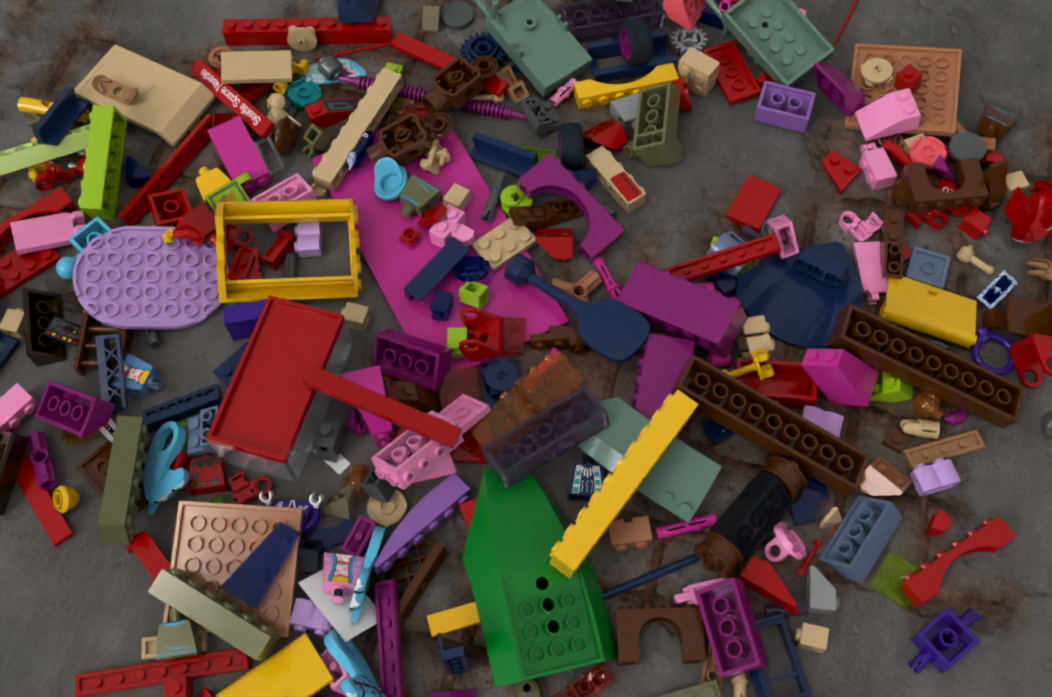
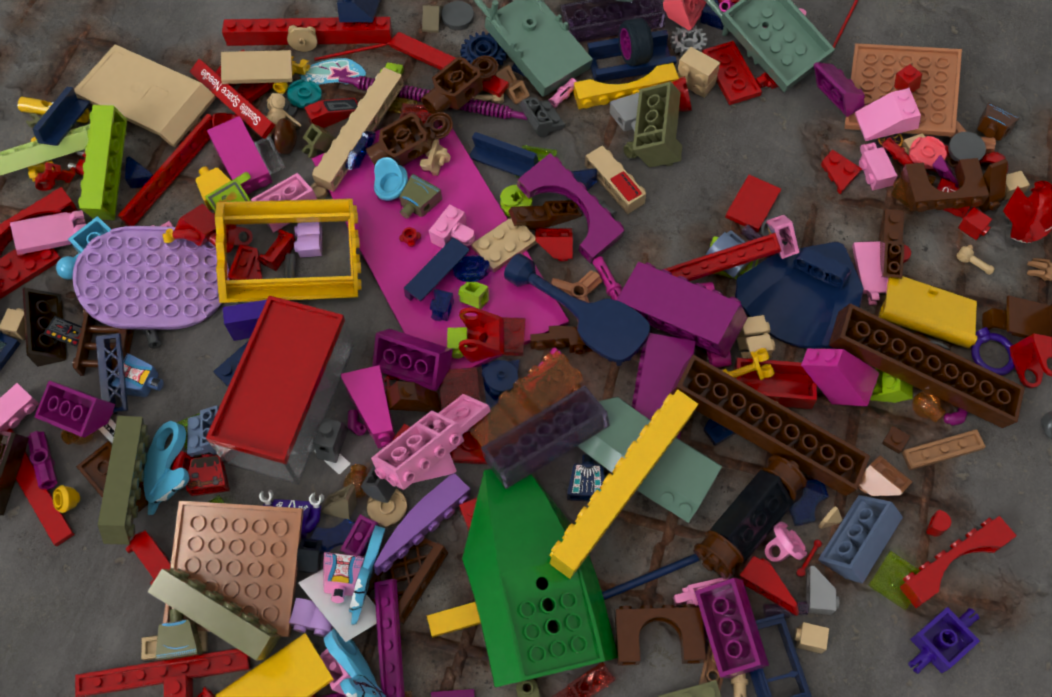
medium nougat piece [92,75,139,104] -> none
dark blue fence [142,384,222,433] -> none
red slope [148,188,192,226] -> none
nougat gear [208,46,234,69] -> none
clear blue wing [220,522,300,608] -> none
red piece [226,470,273,505] -> none
red tile [301,364,462,449] -> none
dark grey head [318,55,343,81] -> none
tan brick [340,302,371,332] -> none
red tile [417,204,448,228] -> none
dark blue panel [437,633,470,676] -> none
tan brick [443,183,471,211] -> none
dark grey pin [481,172,507,222] -> none
black wheel [558,122,584,170] -> none
red slope [583,120,628,150] -> none
nougat brick [607,516,653,553] -> none
dark pink pin [655,512,717,540] -> none
clear blue slope [707,272,738,298] -> none
medium lavender slope [753,81,816,133] -> none
lavender brick [801,405,844,437] -> none
bright pink piece [839,211,883,242] -> none
tan piece [860,58,893,87] -> none
tan hinge [899,419,940,439] -> none
red piece [904,210,948,230] -> none
sand blue plate [905,246,951,289] -> none
lavender brick [909,458,961,497] -> none
clear blue slope [977,270,1019,309] -> none

